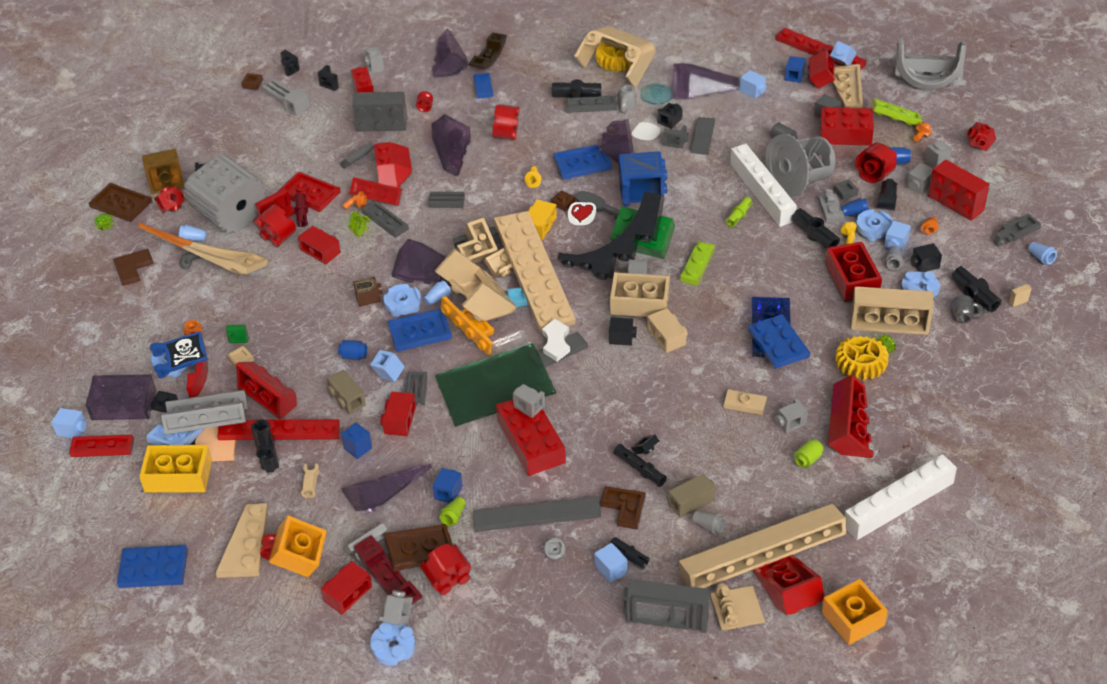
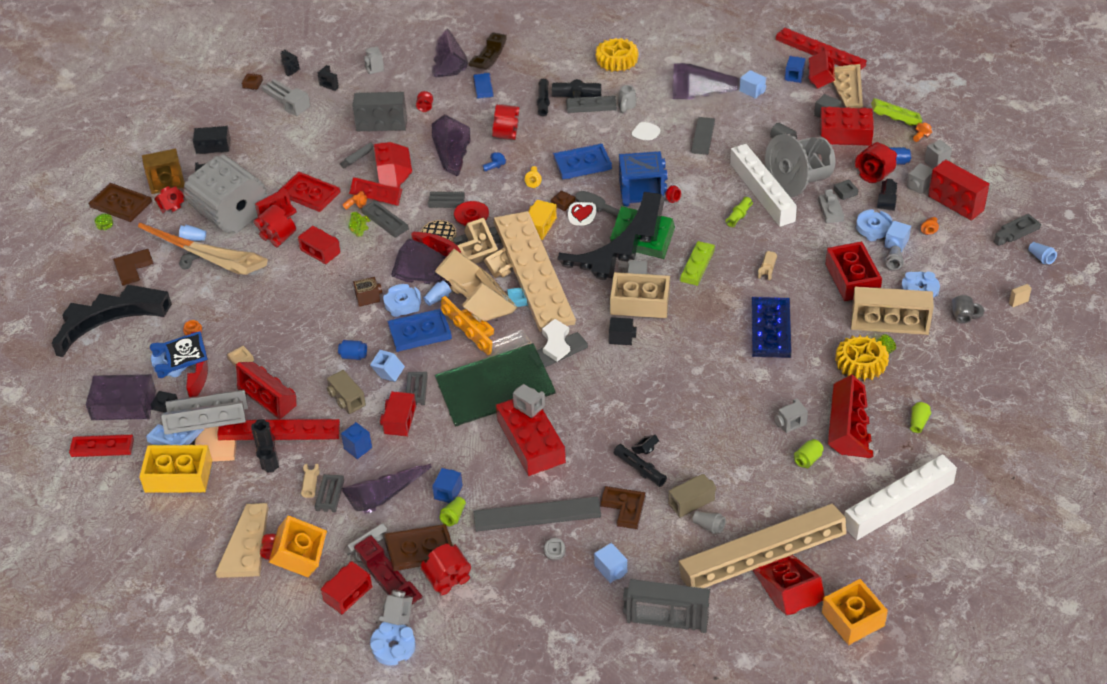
light blue brick [51,408,87,438] -> none
blue plate [117,545,188,588] -> none
green plate [226,325,249,343] -> none
dark red pin [294,193,308,227] -> none
red brick [351,66,374,93] -> none
tan windscreen [575,26,656,88] -> none
clear purple wedge [597,119,634,163] -> none
black axle [609,537,650,570] -> none
clear light blue dish [640,83,673,105] -> none
tan brick [647,308,688,353] -> none
black brick [657,103,683,129] -> none
dark grey bracket [663,125,689,149] -> none
tan hinge [710,584,765,631] -> none
tan plate [724,389,767,416] -> none
blue plate [748,314,810,369] -> none
black piece [792,208,840,248] -> none
light blue brick [830,41,857,66] -> none
yellow plate [840,222,857,244] -> none
blue cone [841,198,869,216] -> none
light grey piece [893,39,966,90] -> none
black brick [911,243,942,272] -> none
black piece [951,266,1002,313] -> none
red brick [967,121,996,151] -> none
none -> black arch [52,285,172,357]
none -> black brick [193,126,231,154]
none -> dark grey tile [315,474,344,512]
none -> red slope [411,232,462,258]
none -> tile [421,220,456,242]
none -> red dish [454,201,489,226]
none -> blue plate [482,152,506,171]
none -> black pin [537,79,550,116]
none -> red plate [665,185,681,203]
none -> tan bar [758,251,777,280]
none -> lime cone [910,402,932,433]

